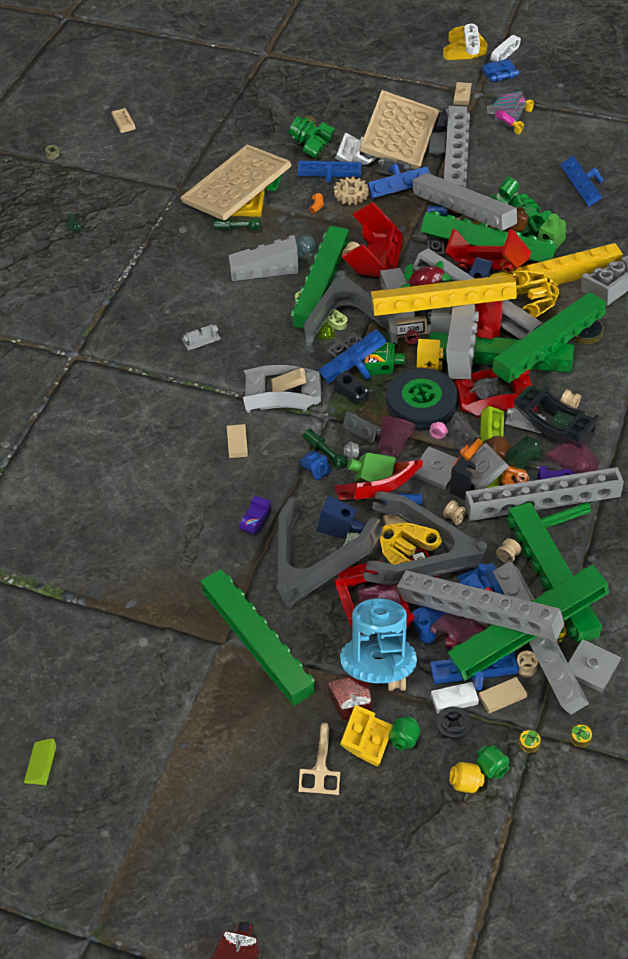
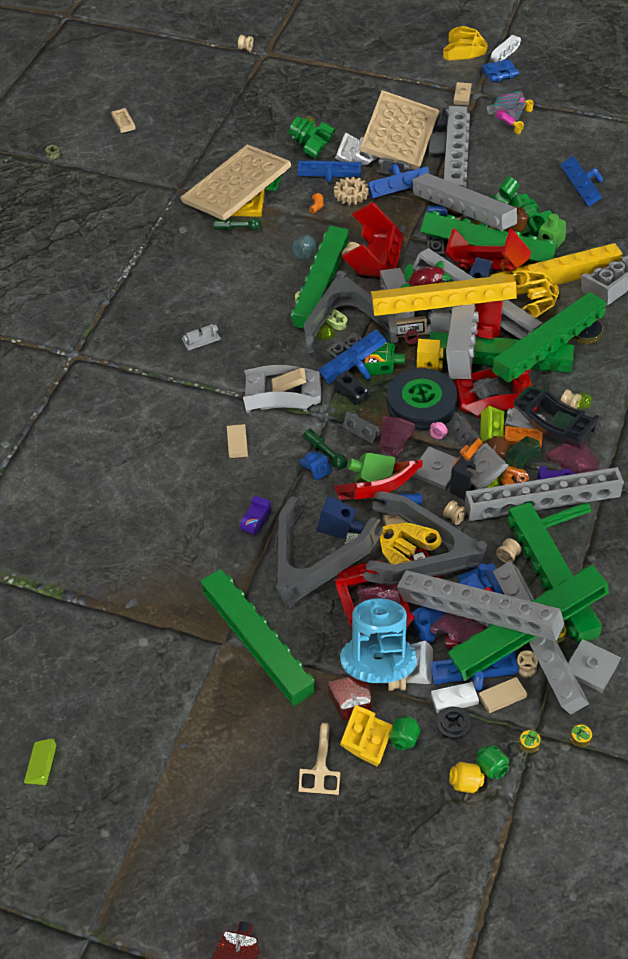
clear green arm [66,214,82,232] -> none
light grey wedge [229,235,298,281] -> none
light grey plate [344,441,359,460] -> none
white beam [464,24,480,54] -> none
none -> tan wheel [238,35,253,51]
none -> white slope [406,641,433,684]
none -> orange plate [504,426,543,448]
none -> clear neon green piece [577,392,592,409]

